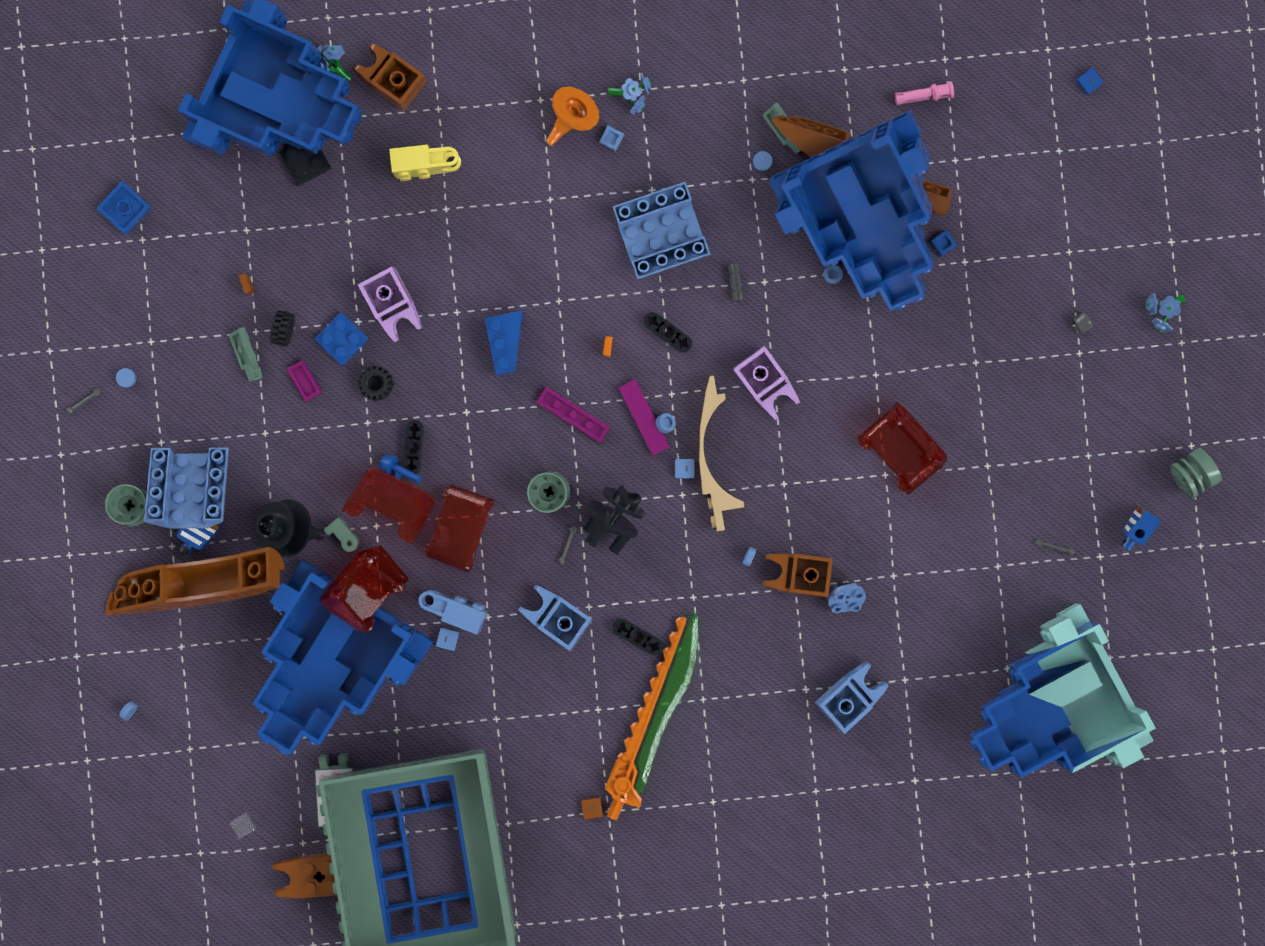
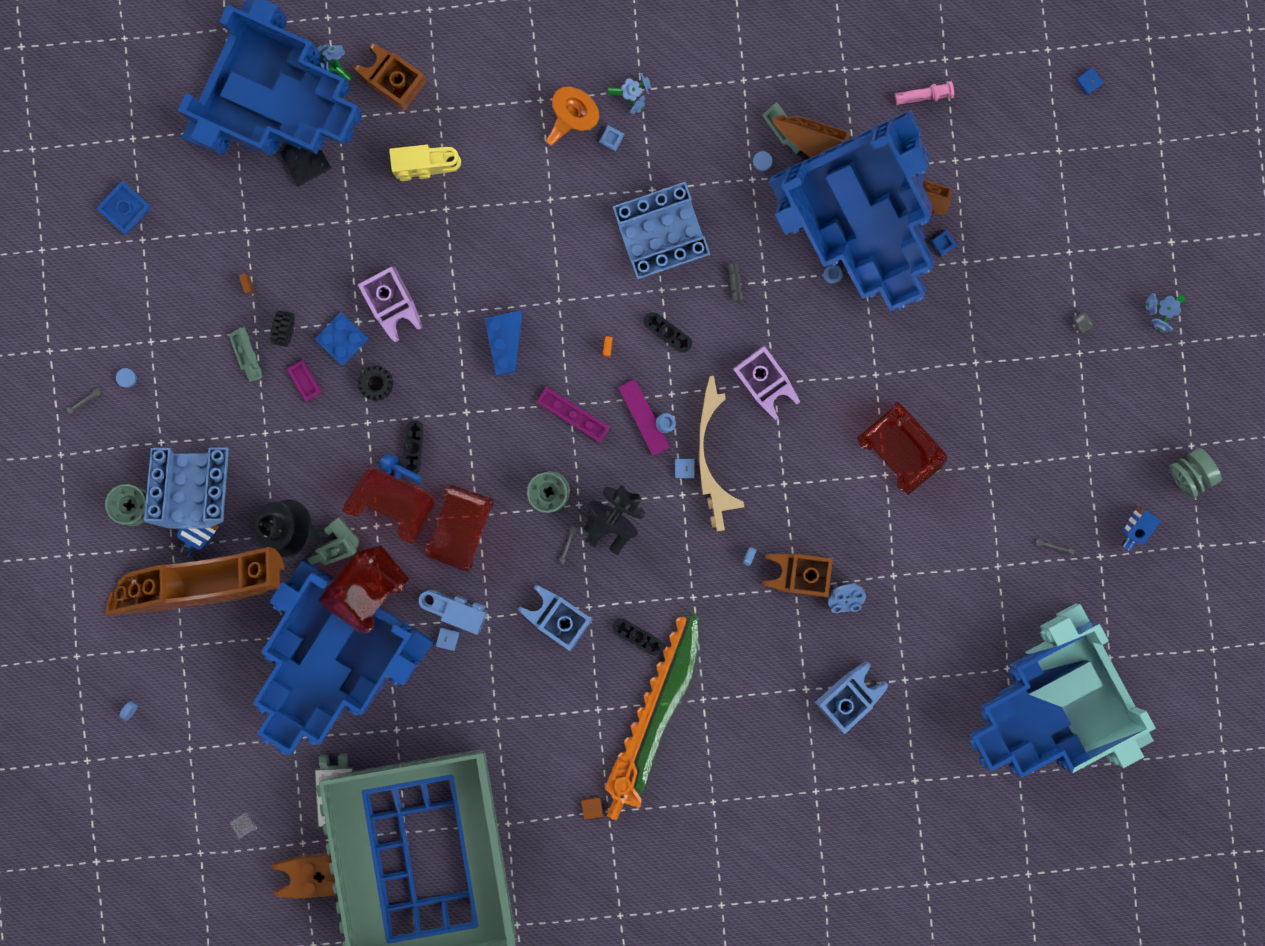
none -> sand green hinge [307,535,357,566]

